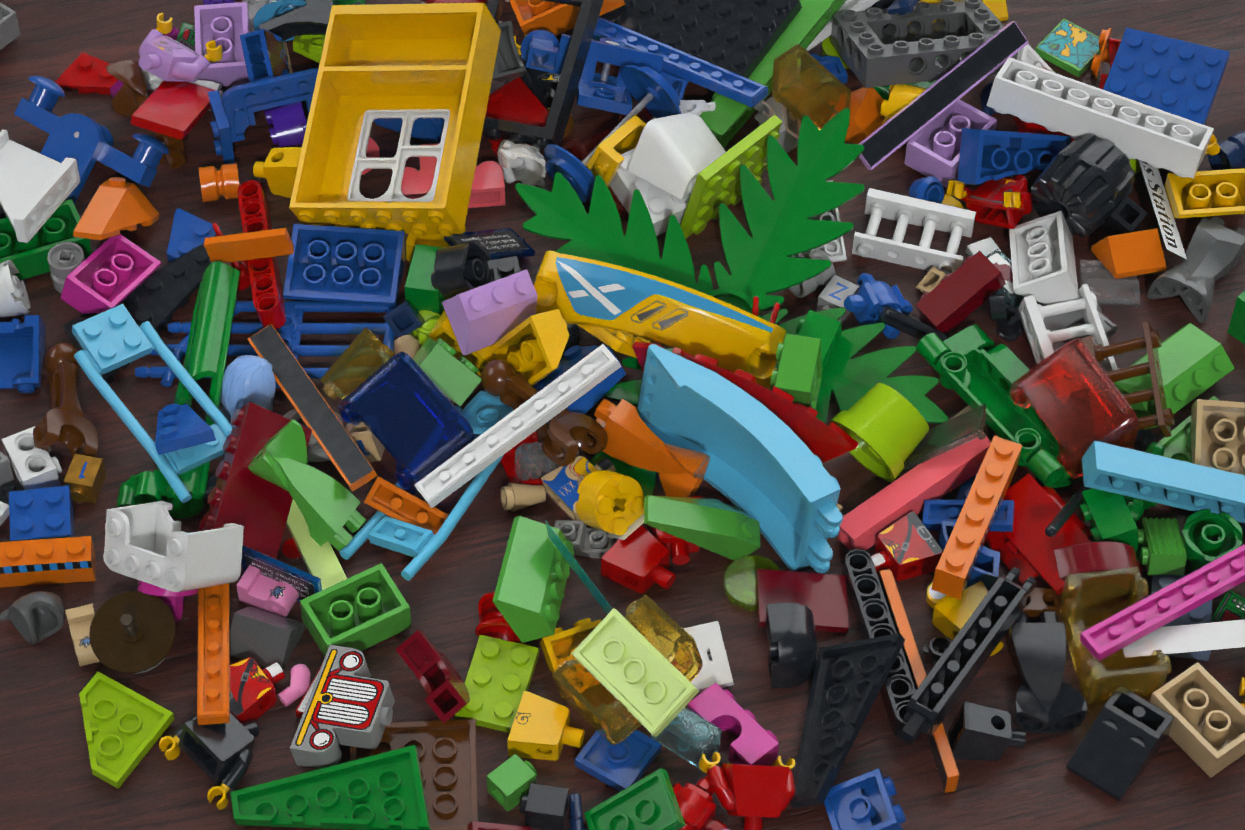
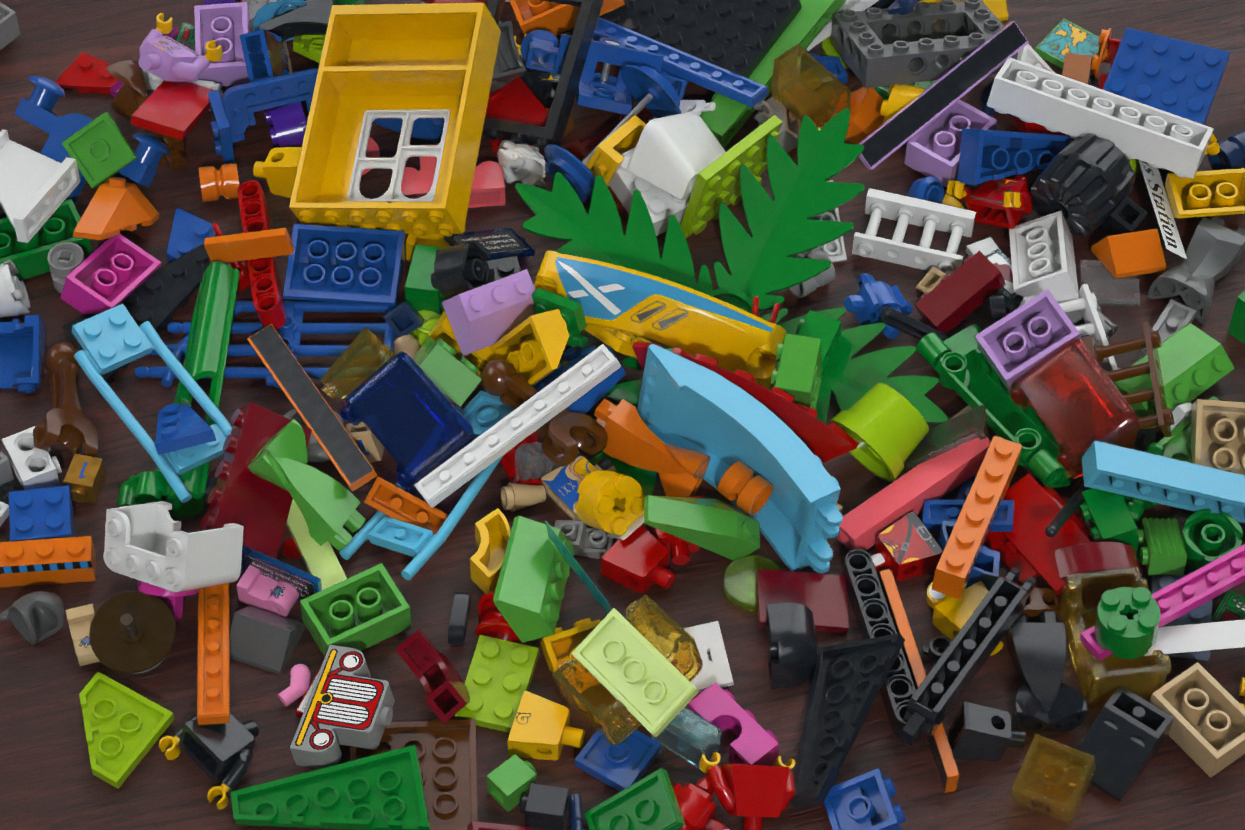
light blue hair [220,355,276,427] -> none
red torso [230,657,285,724] -> none
light grey brick [817,275,859,325] -> none
none -> bright green tile [62,112,138,189]
none -> black beam [448,592,471,645]
none -> yellow brick [470,508,511,594]
none -> green plate [531,288,588,348]
none -> orange wheel [717,461,774,516]
none -> lavender brick [975,289,1082,392]
none -> clear yellow brick [1011,734,1096,824]
none -> nougat brick [1062,52,1092,84]
none -> green brick [1094,587,1160,659]
none -> light grey hinge [1139,299,1197,359]
none -> white tile [1170,402,1192,431]

